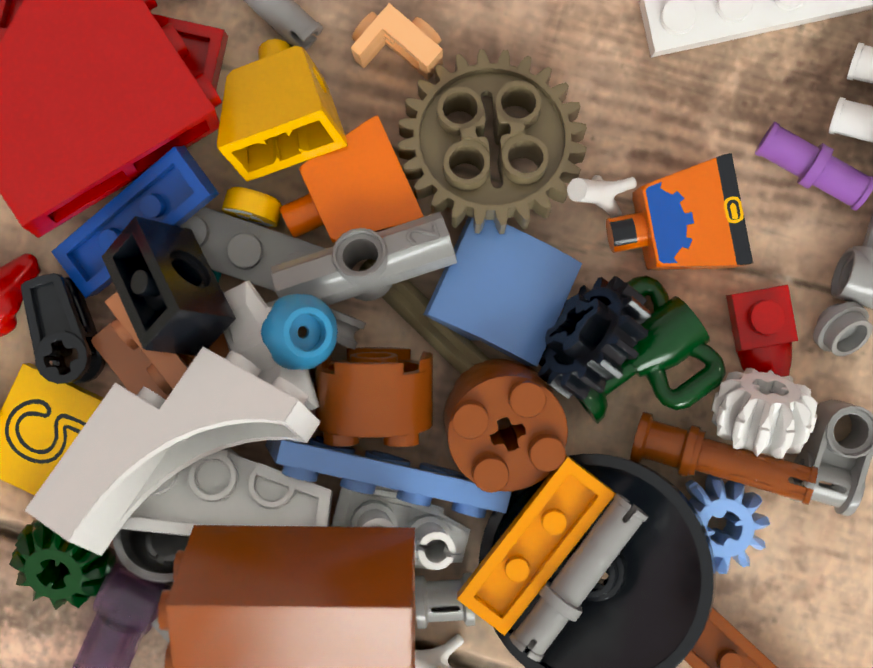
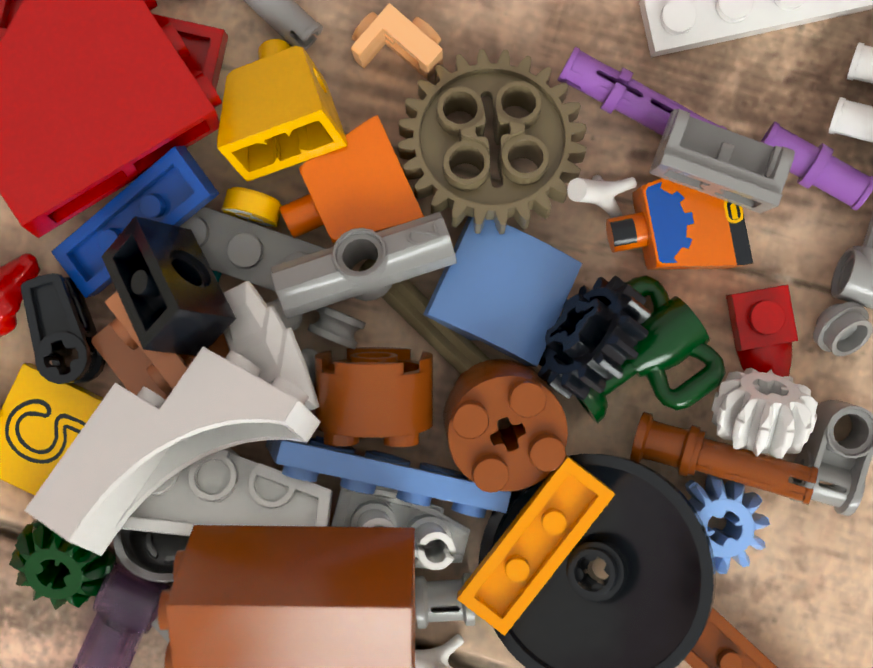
dark azure plate [261,294,338,370] -> none
light grey pin [509,493,649,662] -> none
none -> medium lavender pin [557,46,727,135]
none -> light grey hinge [649,109,795,213]

